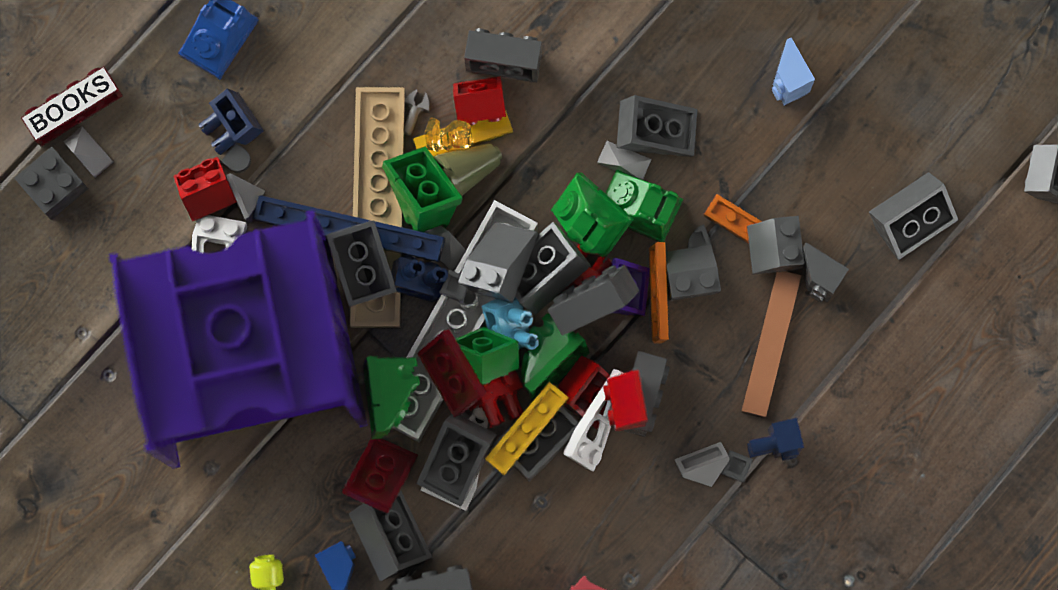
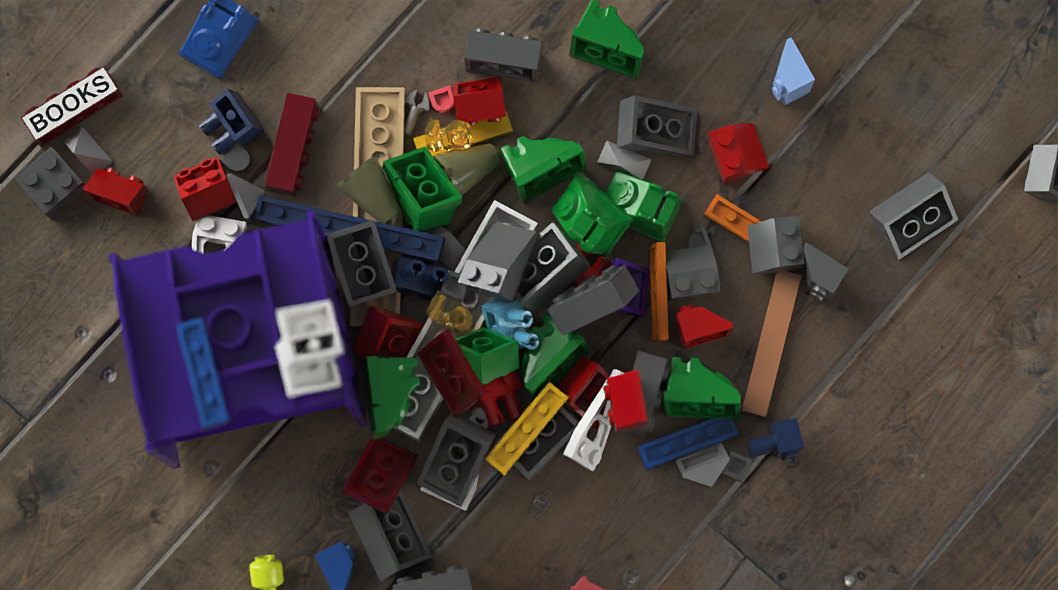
none -> red slope [83,168,148,217]
none -> blue tile [176,318,229,429]
none -> dark red brick [264,93,321,197]
none -> white bracket [276,300,343,397]
none -> olive cone [336,155,401,225]
none -> red slope [352,306,423,360]
none -> clear yellow leg [426,290,472,333]
none -> coral tile [428,85,455,114]
none -> green piece [501,136,587,204]
none -> green piece [569,0,645,79]
none -> blue tile [637,418,739,470]
none -> green piece [664,357,742,420]
none -> red slope [674,305,734,349]
none -> red slope [707,123,770,184]

